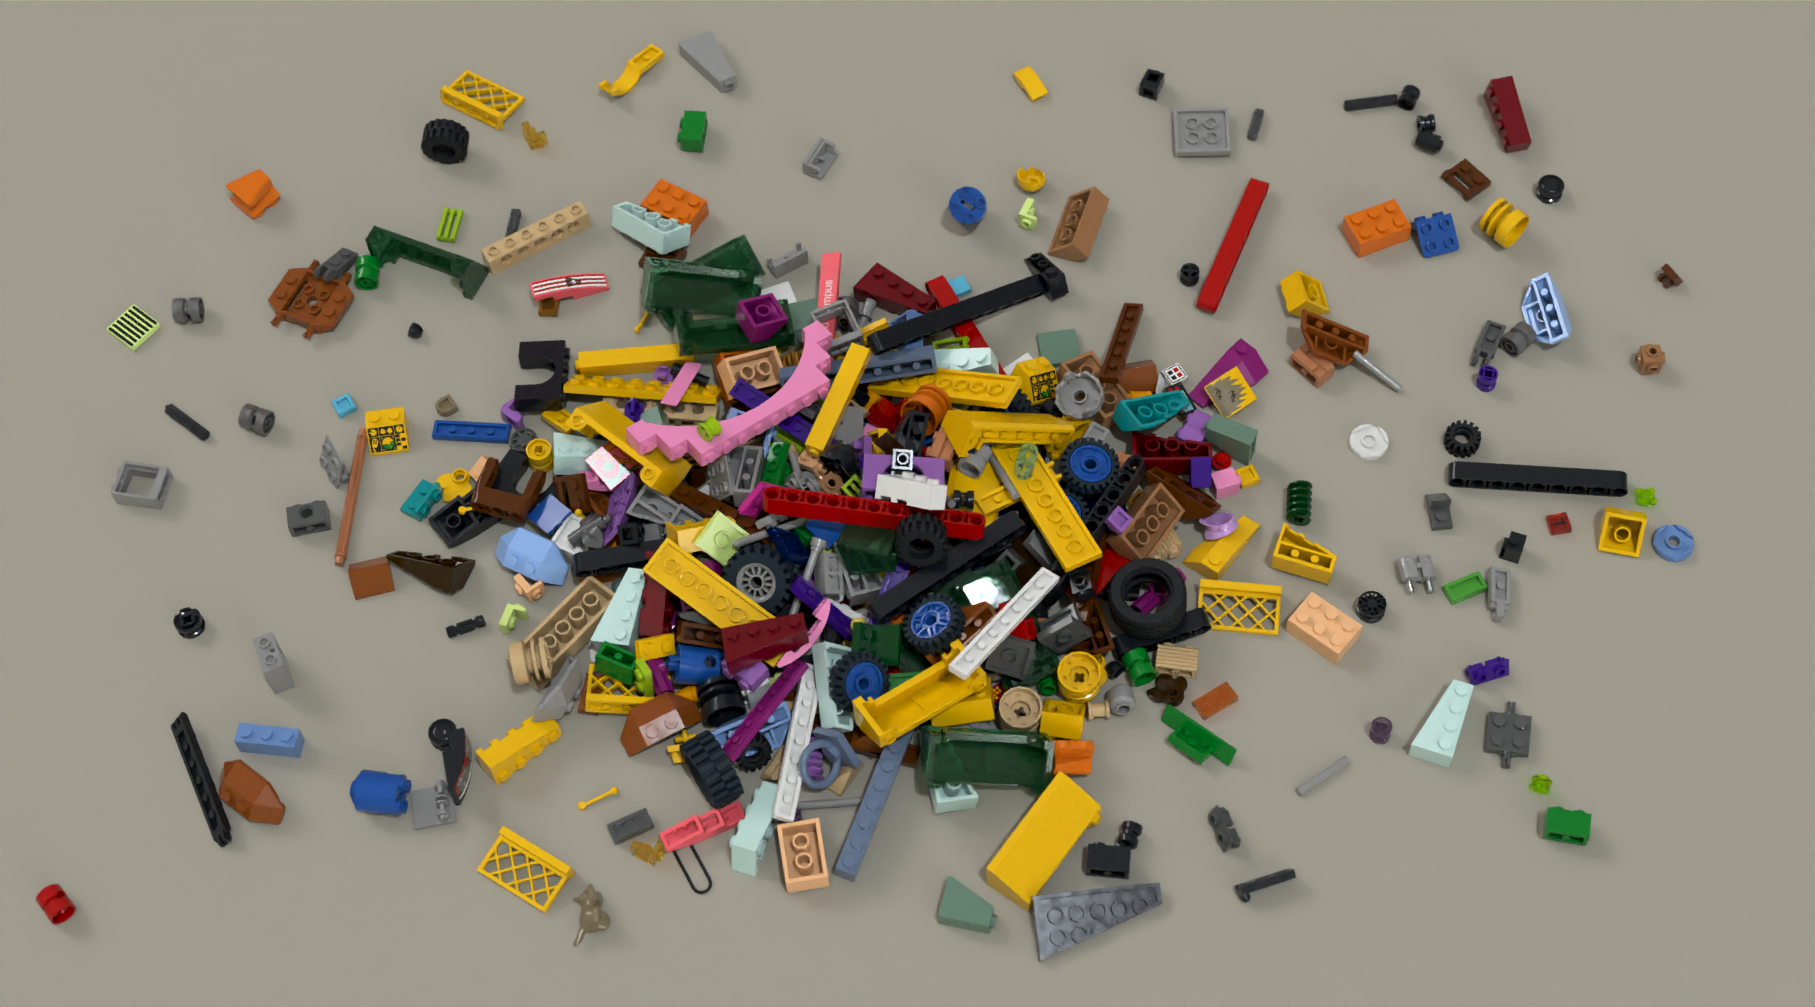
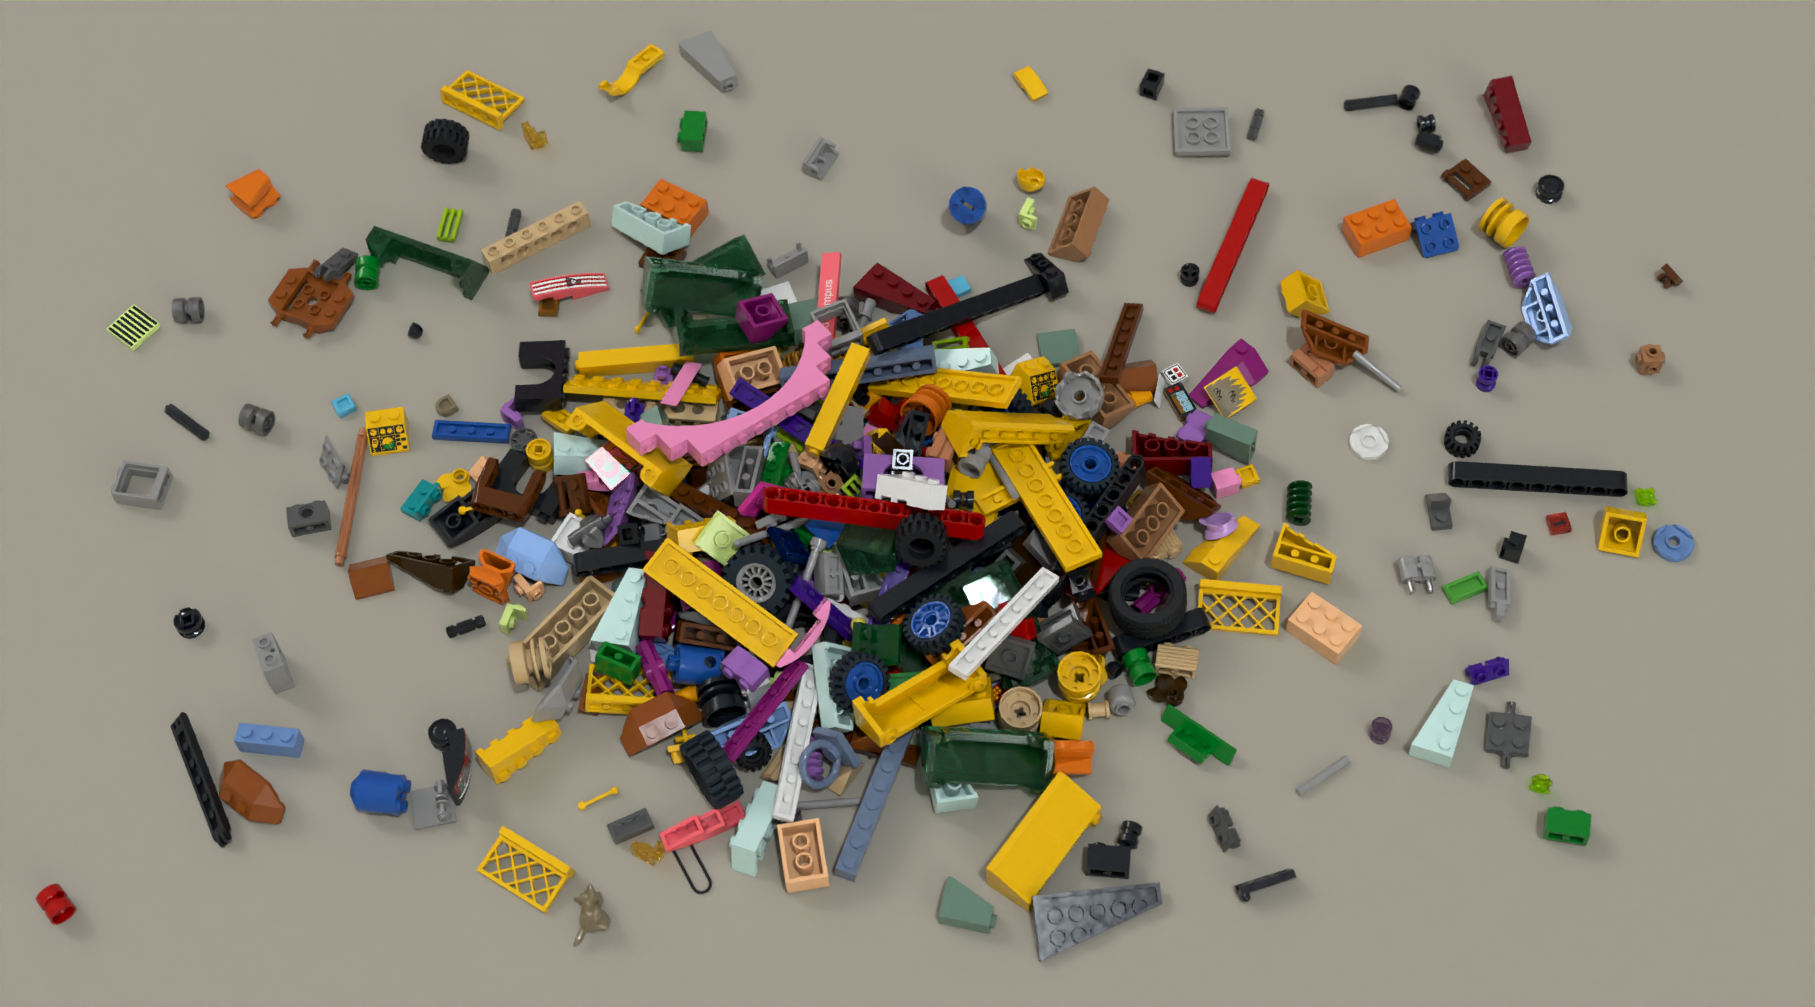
piece [527,494,572,535] -> none
lime plate [634,658,654,697] -> none
yellow plate [635,633,676,661] -> none
lime wheel [697,416,722,442] -> none
dark red wedge [721,612,809,676] -> none
clear light blue beam [1015,443,1038,480] -> none
green plate [1038,677,1059,696] -> none
teal wedge [1112,390,1190,431] -> none
clear orange plate [1192,681,1239,721] -> none
red plate [1212,452,1232,471] -> none
black wheel [1356,591,1387,624] -> none
none -> orange piece [467,549,516,605]
none -> medium lavender piece [1502,246,1536,289]

